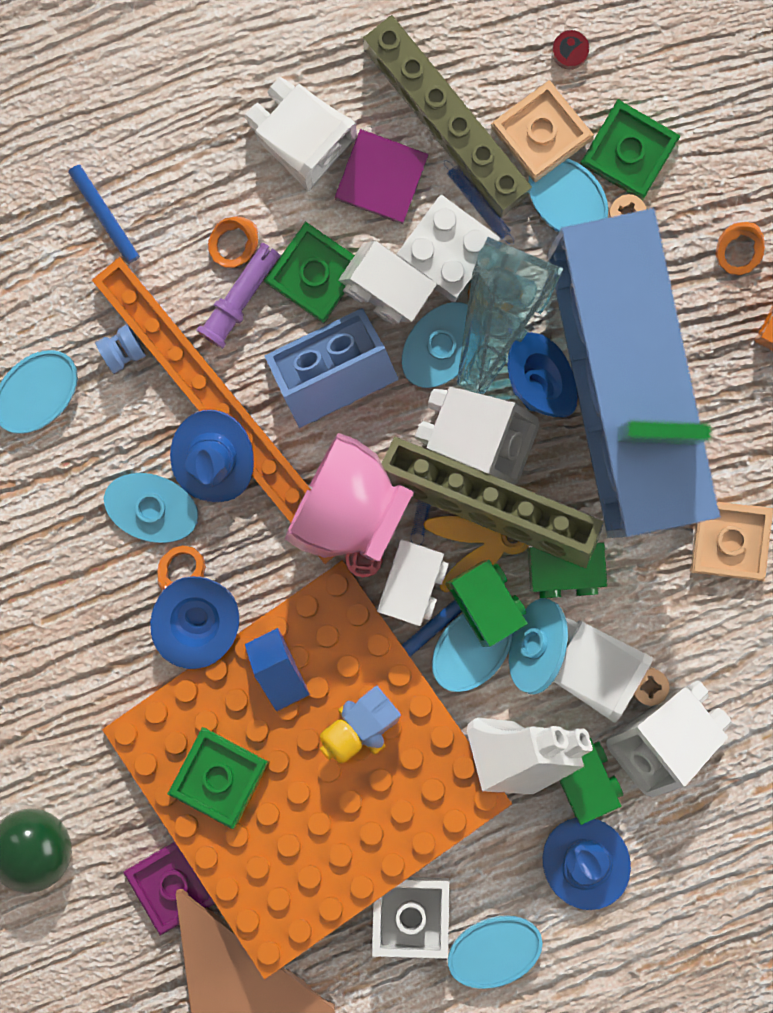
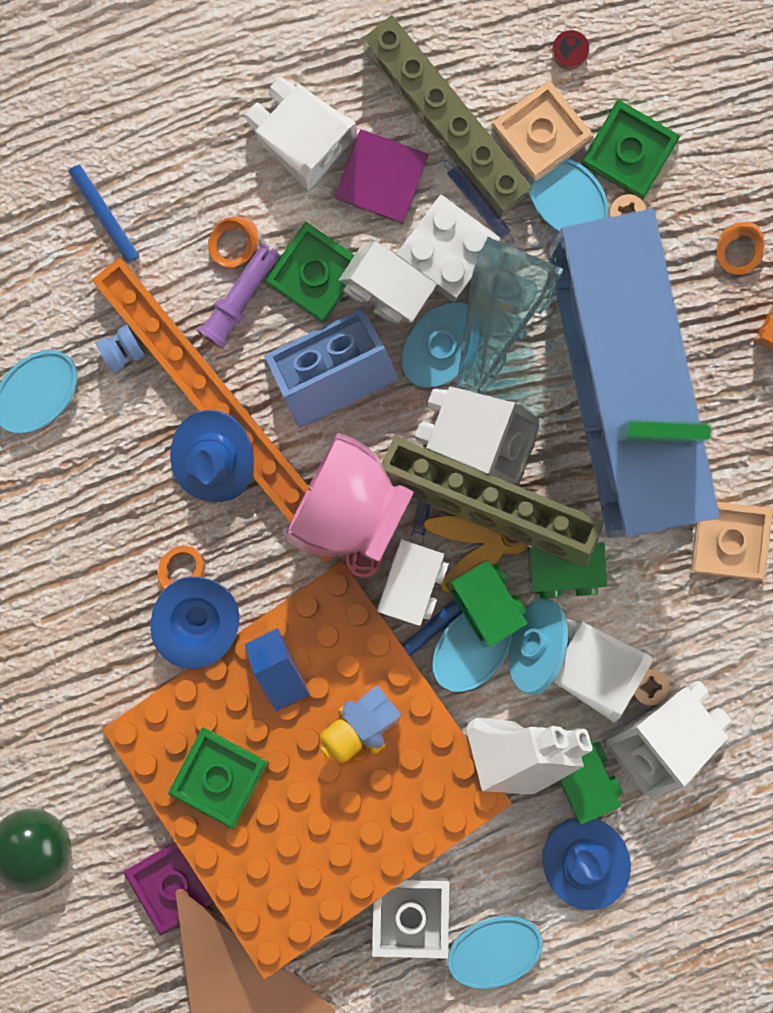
medium azure piece [104,473,199,543] -> none
blue hat [507,332,578,417] -> none

